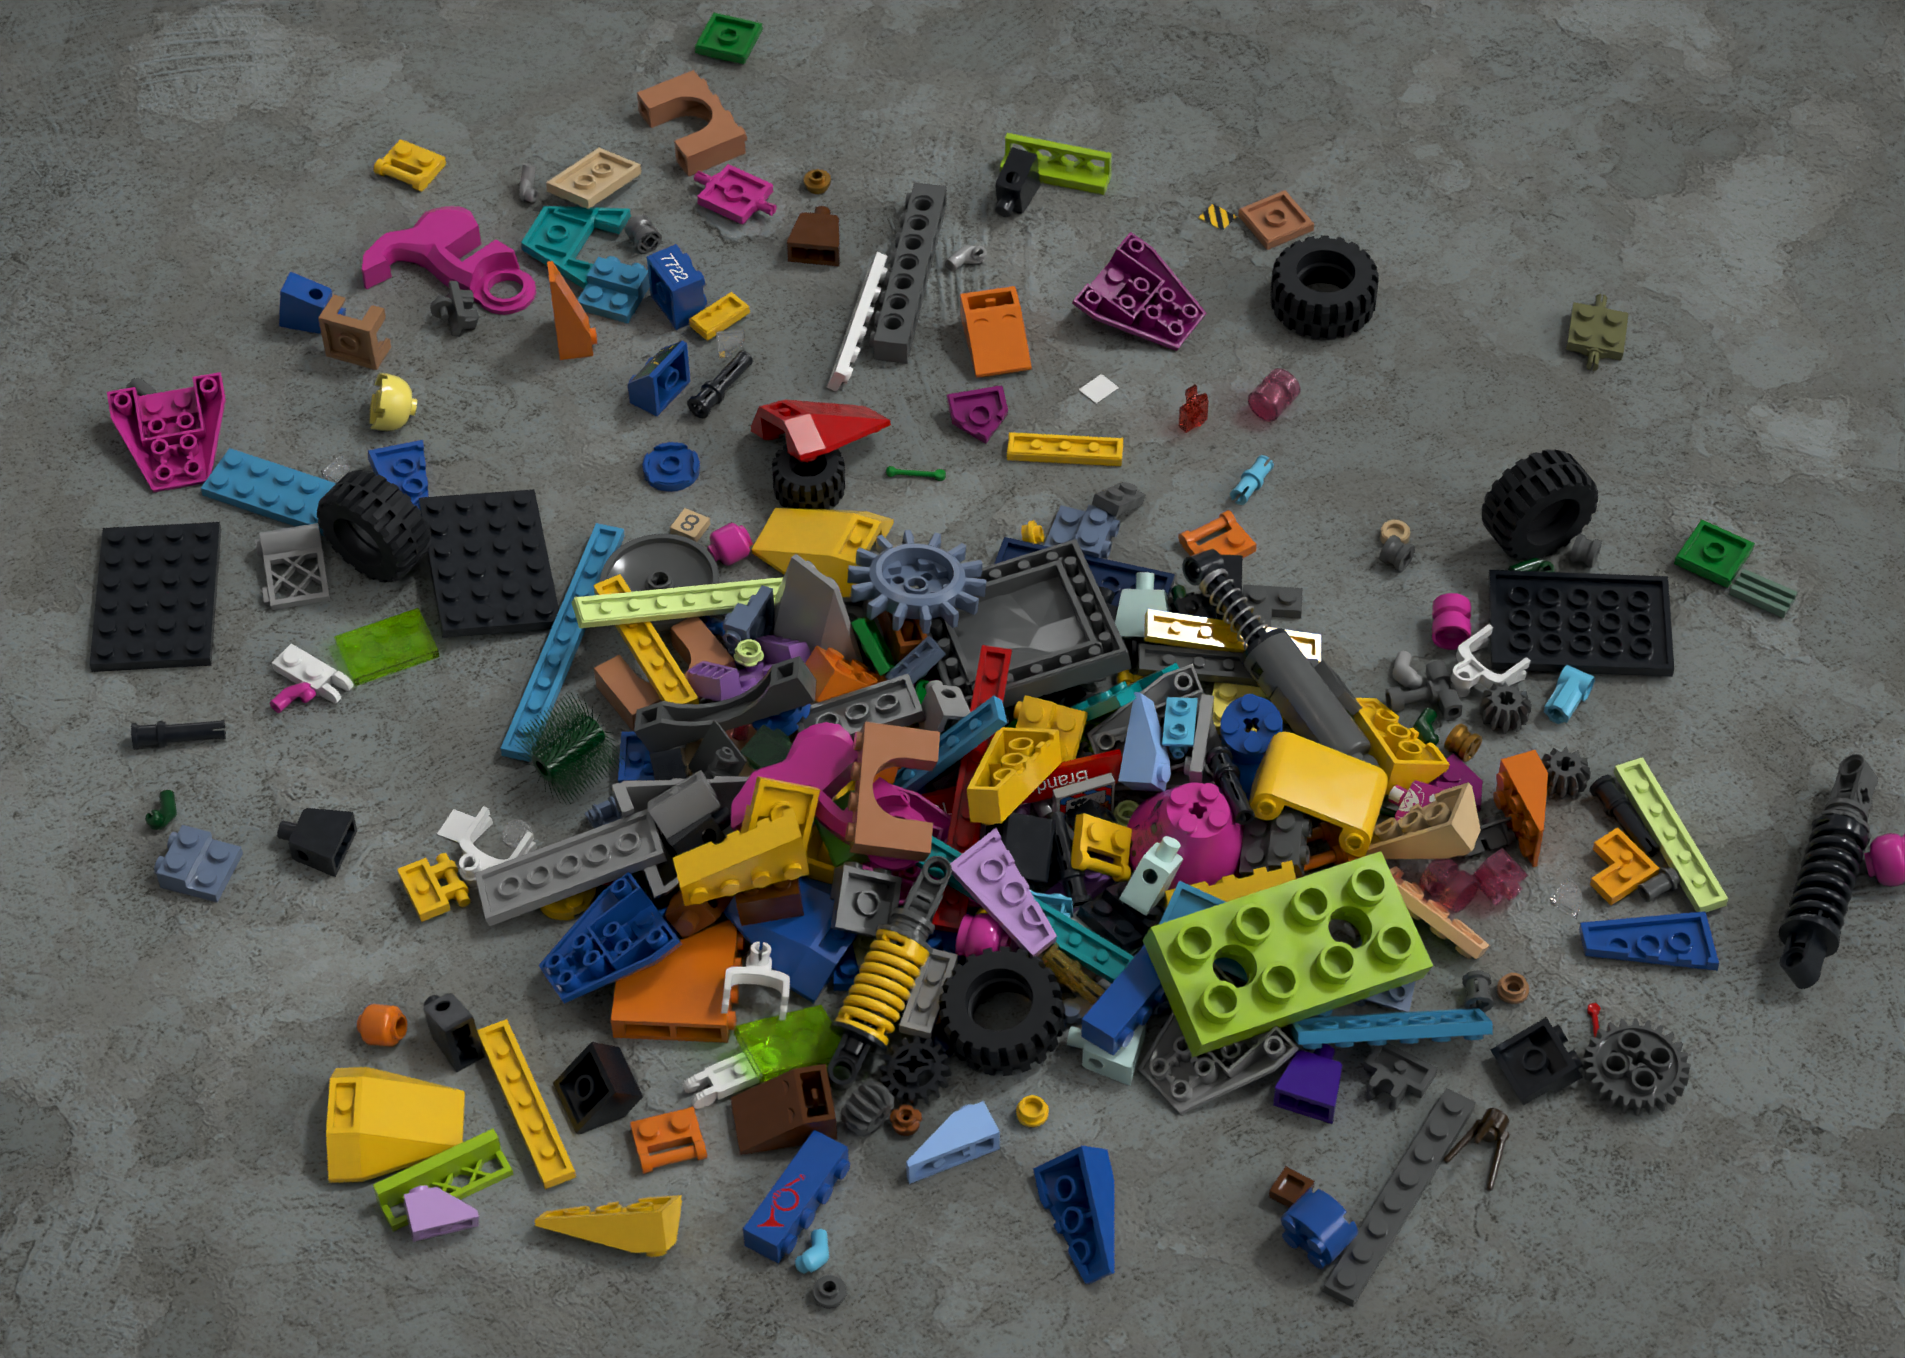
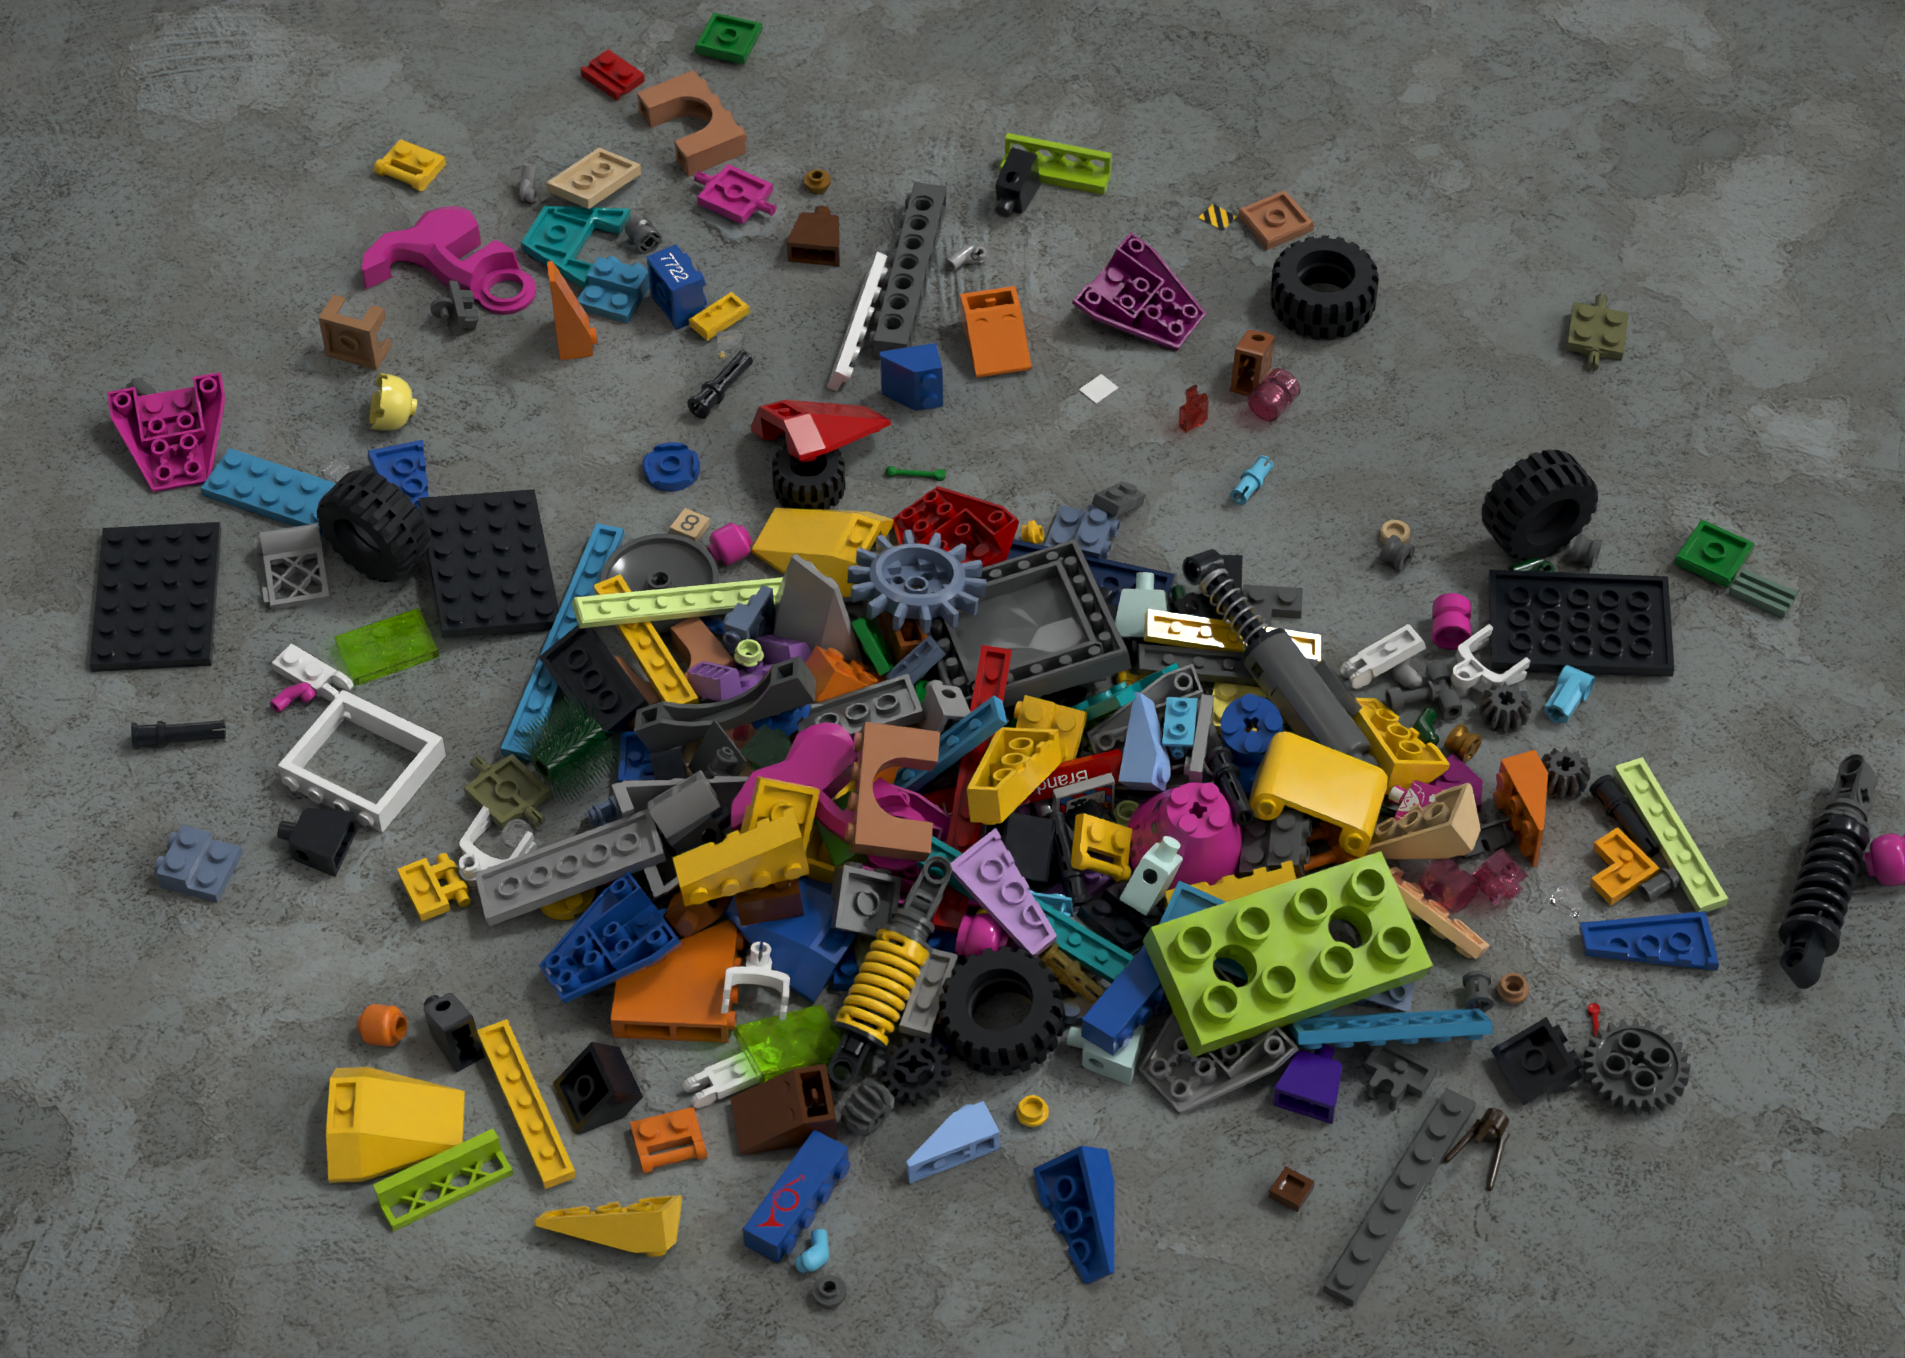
dark green arm [145,790,177,830] -> none
blue torso [279,272,346,334] -> none
lavender slope [404,1186,479,1242] -> none
white sticker [437,809,476,843] -> none
blue slope [627,341,691,416] -> none
dark orange plate [890,1105,922,1136] -> none
magenta plate [946,385,1008,444] -> none
yellow tile [1007,432,1123,466] -> none
orange plate [1178,510,1257,558] -> none
blue brick [1281,1188,1358,1269] -> none
none -> white window [278,690,446,833]
none -> olive plate [464,754,551,830]
none -> black plate [539,625,650,741]
none -> red plate [580,49,645,101]
none -> blue slope [880,343,943,411]
none -> red wedge [892,486,1019,568]
none -> dark orange torso [1230,330,1275,398]
none -> white hinge [1340,624,1426,689]

